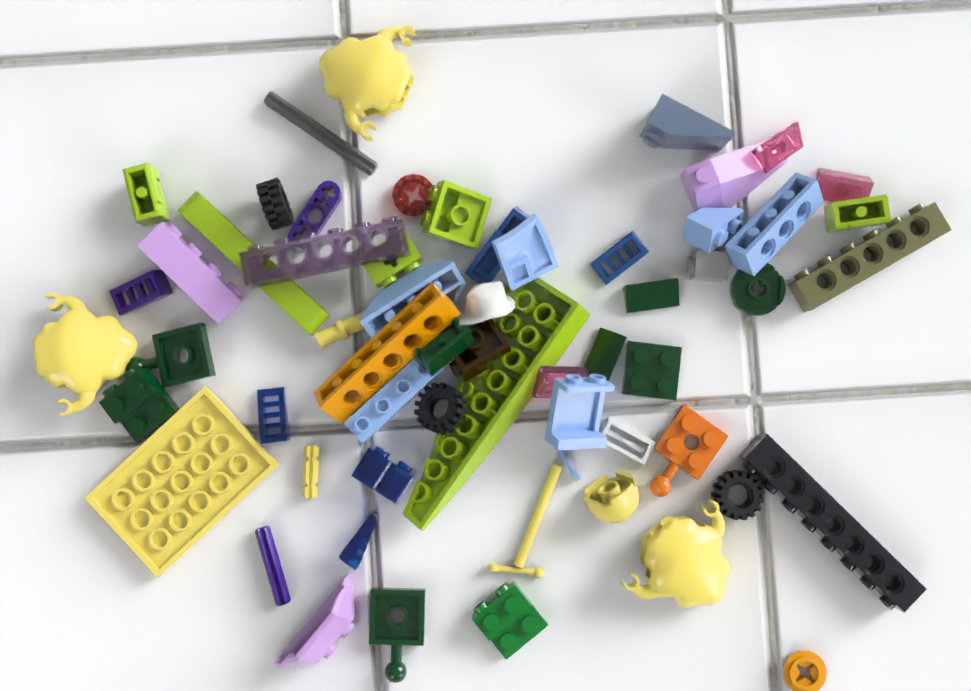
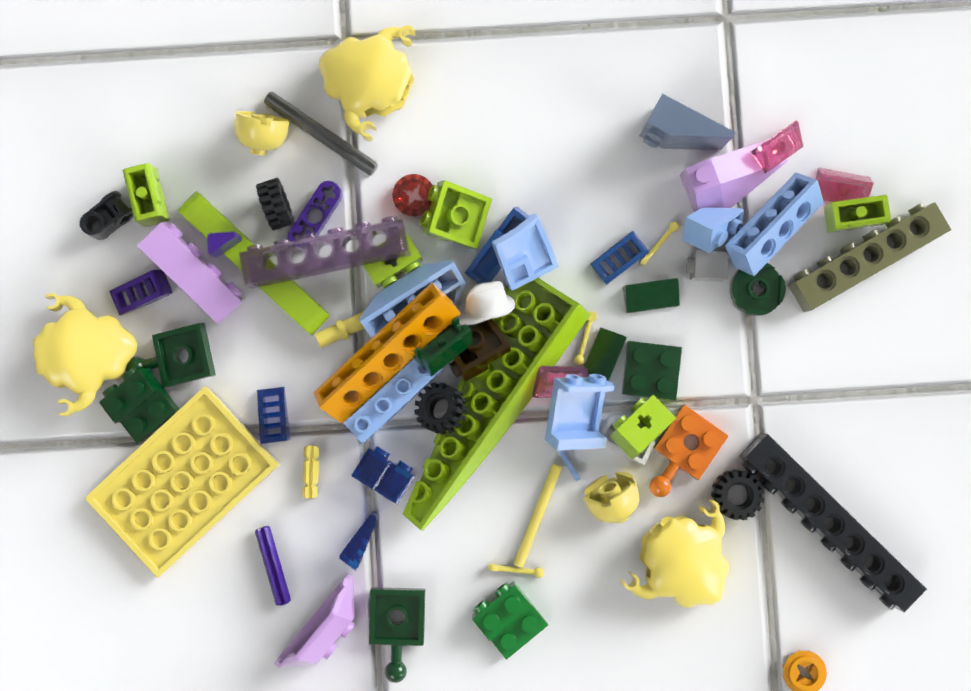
none -> black piece [79,191,134,240]
none -> dark purple slope [207,232,242,258]
none -> light yellow cylinder [234,111,289,155]
none -> light yellow hinge [574,311,597,365]
none -> lime brick [609,395,676,460]
none -> light yellow hinge [640,221,679,266]

